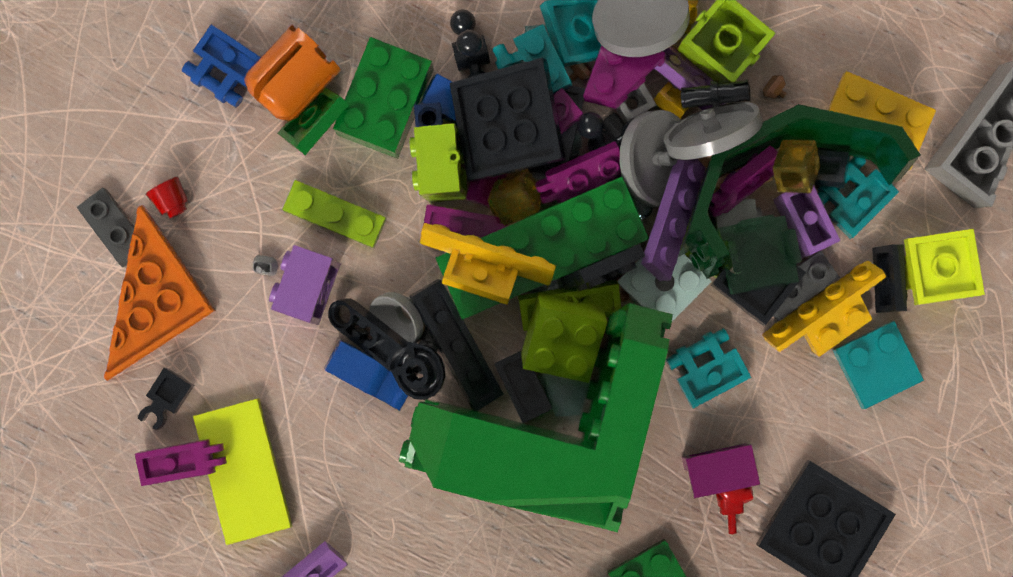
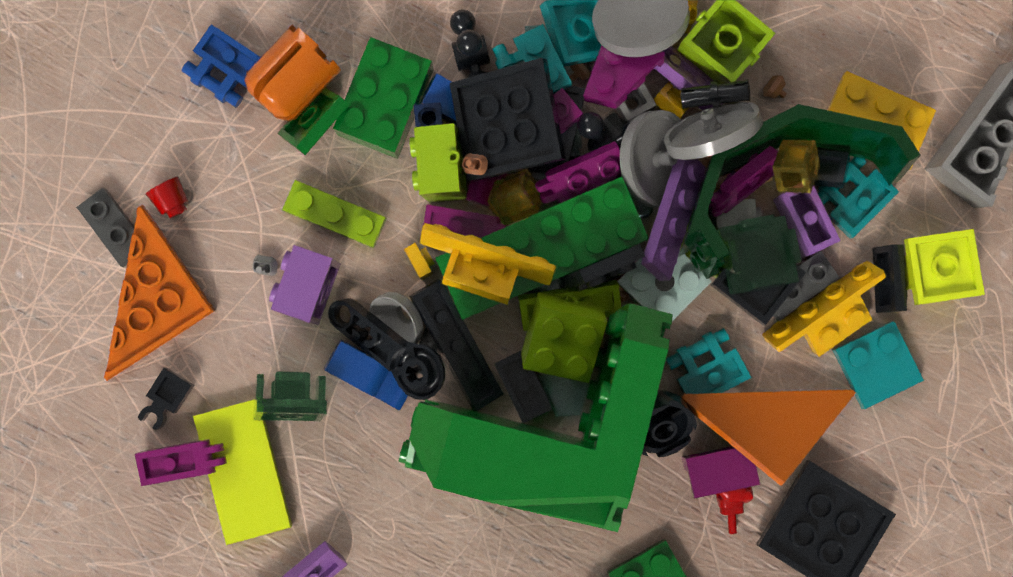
none -> clear green panel [253,371,327,422]
none -> yellow plate [404,243,435,280]
none -> nougat rock [462,153,488,175]
none -> black cylinder [642,390,697,457]
none -> orange tile [681,390,856,486]

